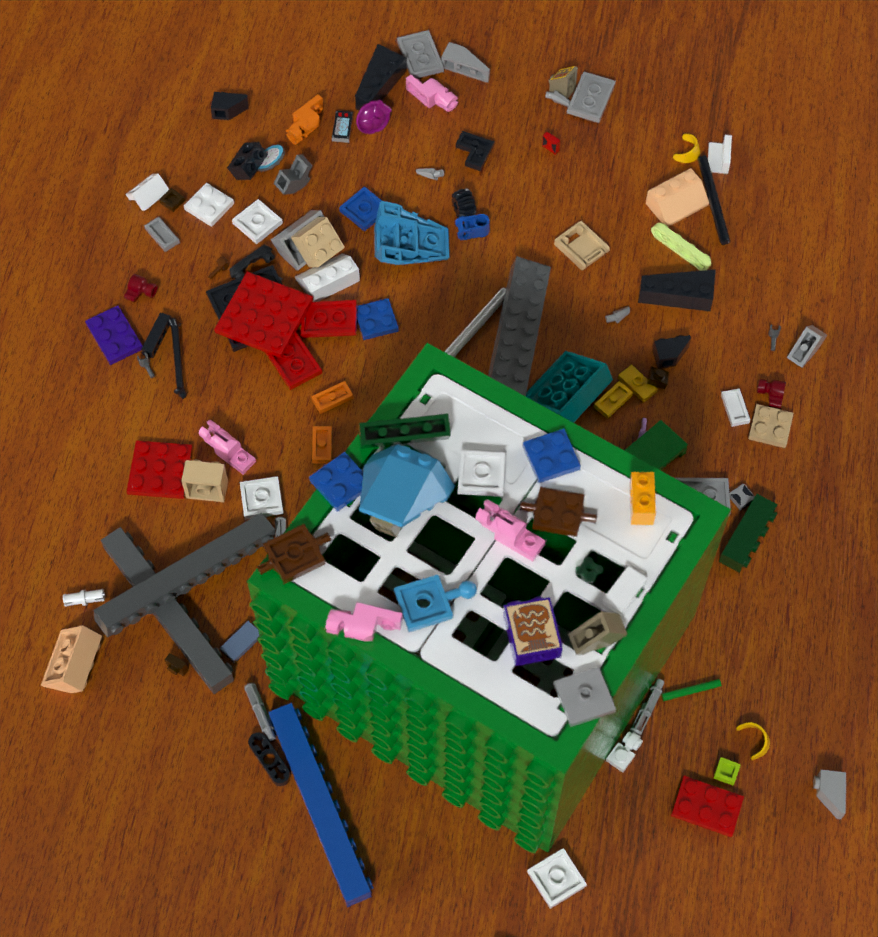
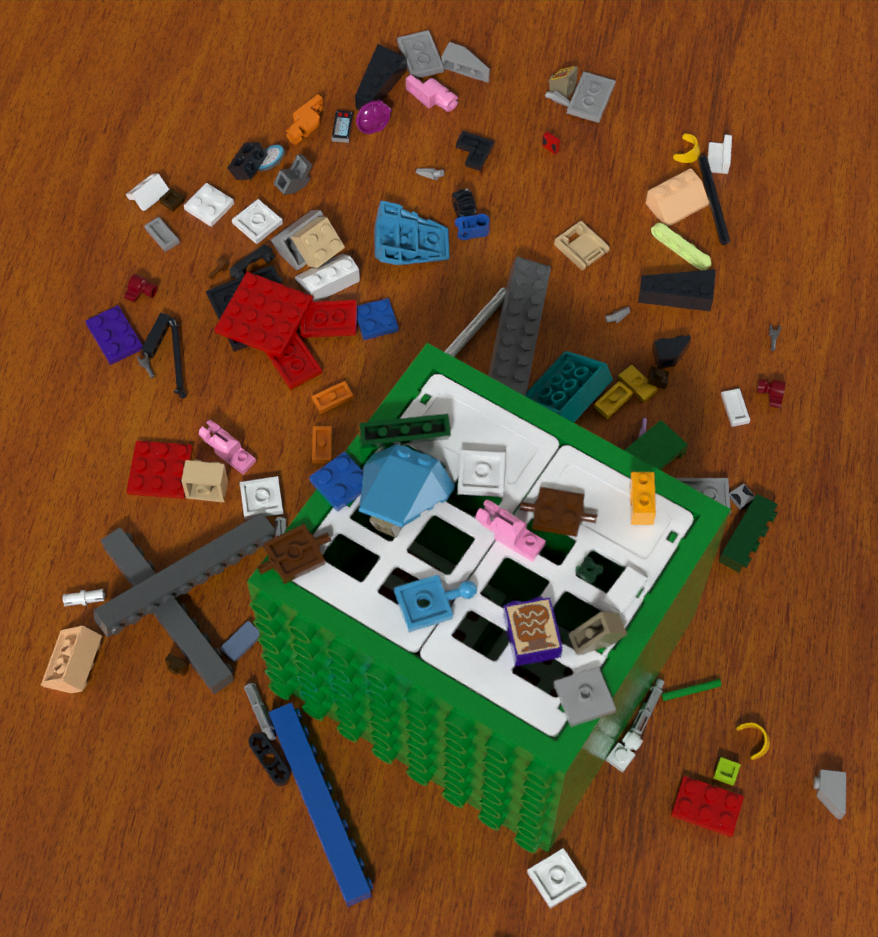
black slope [211,92,249,120] -> none
bright pink plate [326,602,403,641] -> none
blue plate [339,187,382,231] -> none
blue plate [522,429,581,483] -> none
tan plate [748,404,794,448] -> none
light grey slope [787,325,827,368] -> none

